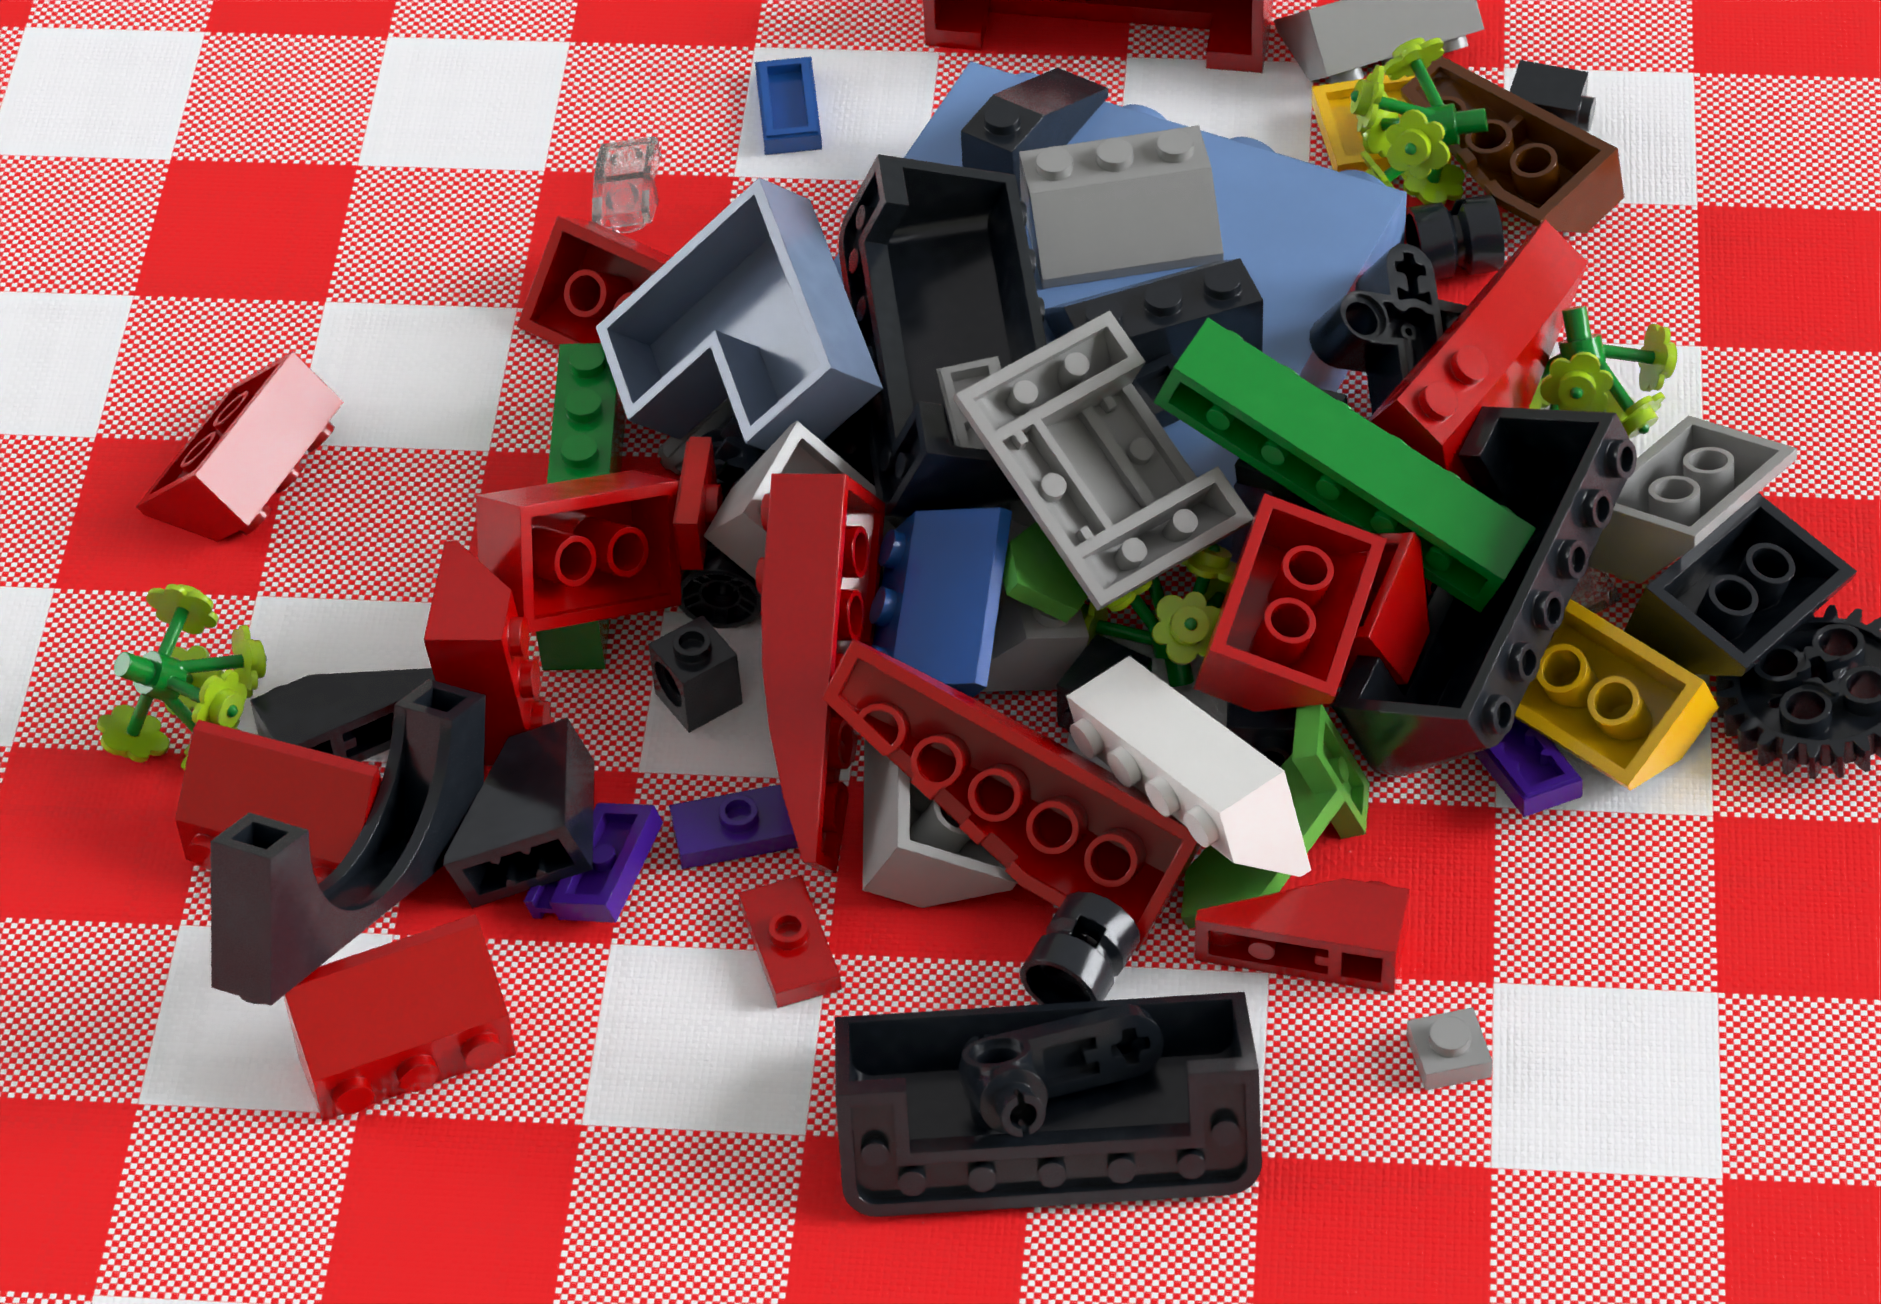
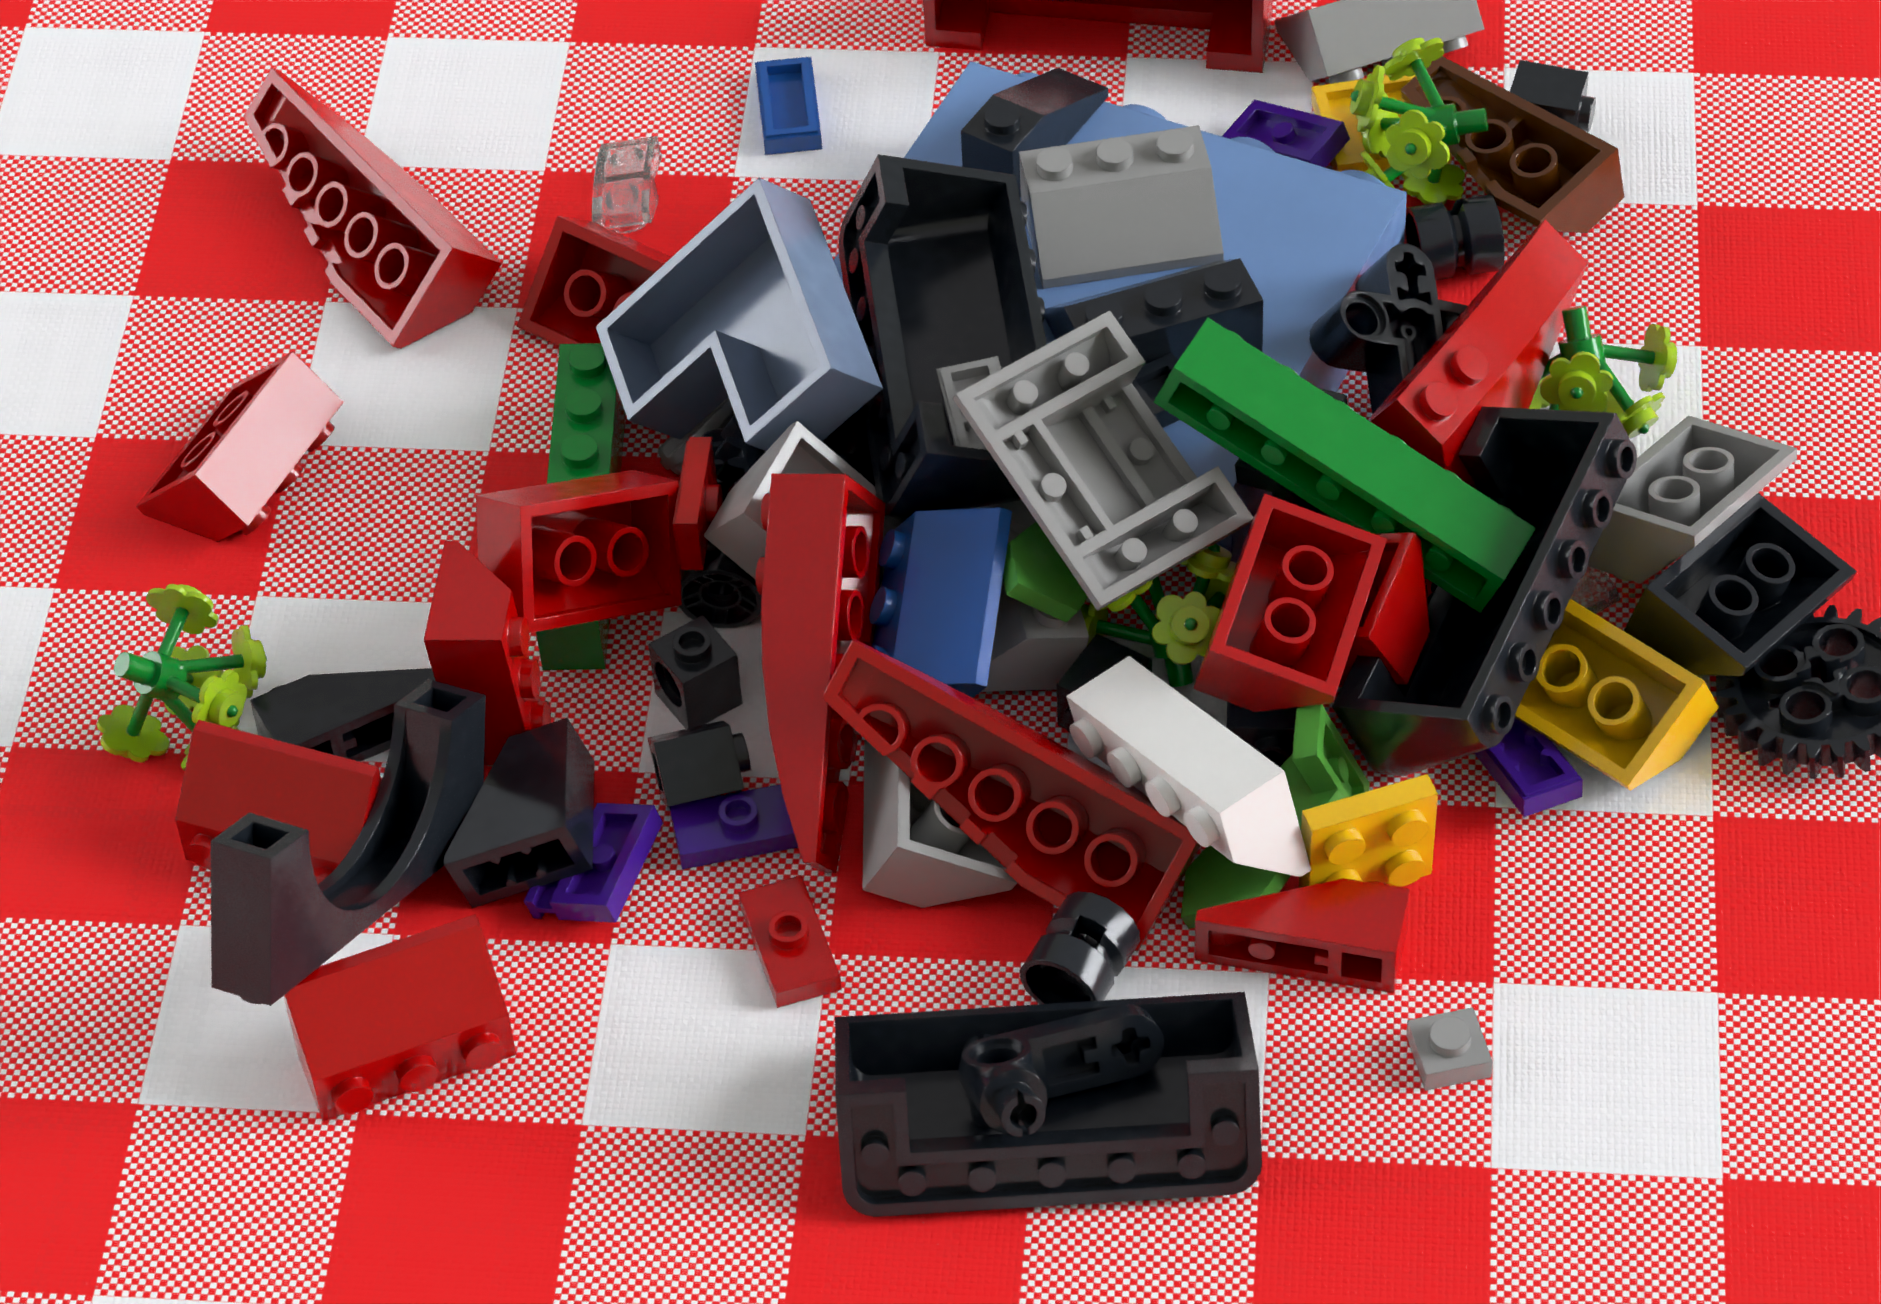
none -> red wedge [244,68,502,349]
none -> black brick [647,720,751,807]
none -> dark purple plate [1222,99,1350,168]
none -> yellow plate [1299,774,1438,888]

